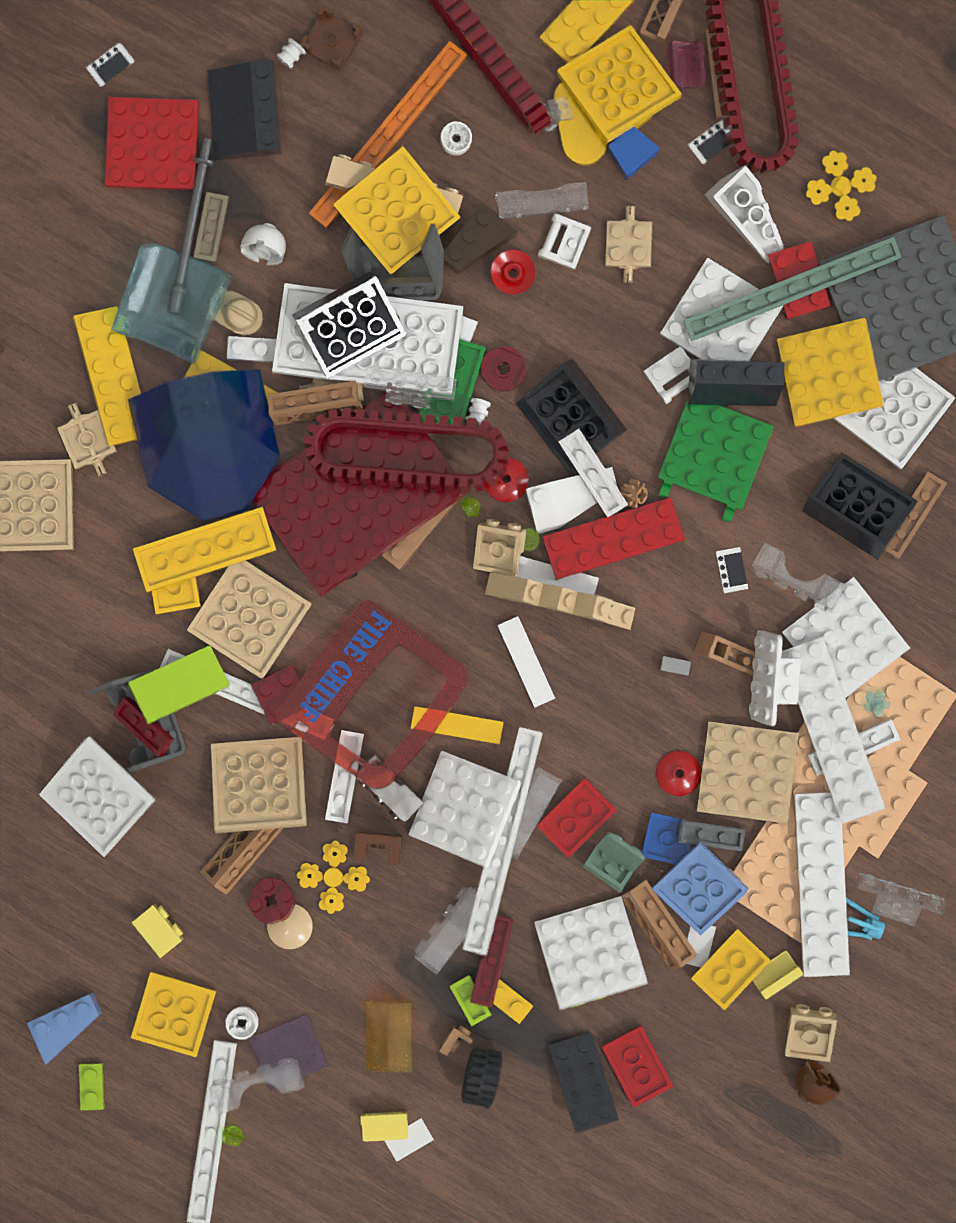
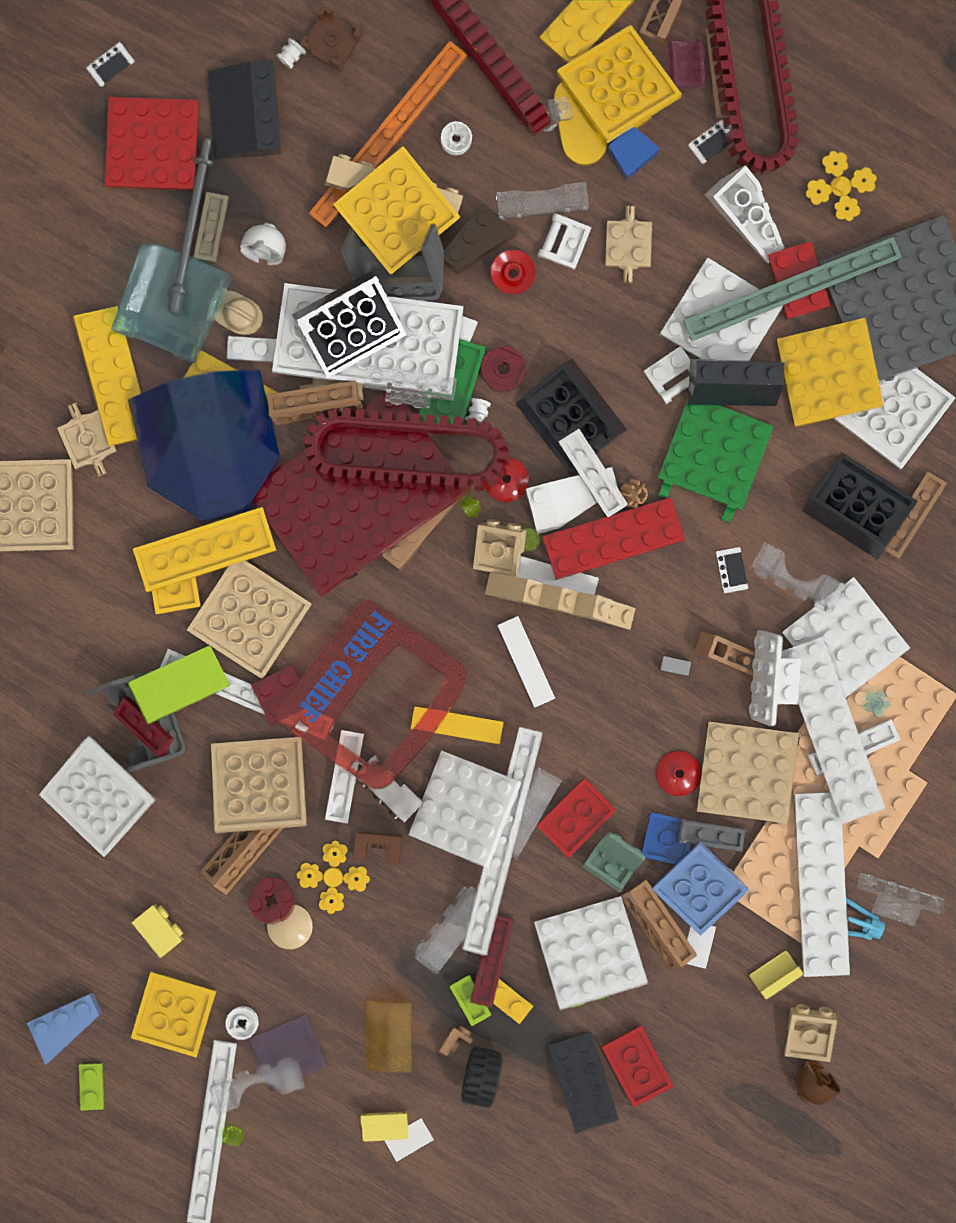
yellow plate [691,929,771,1010] -> none

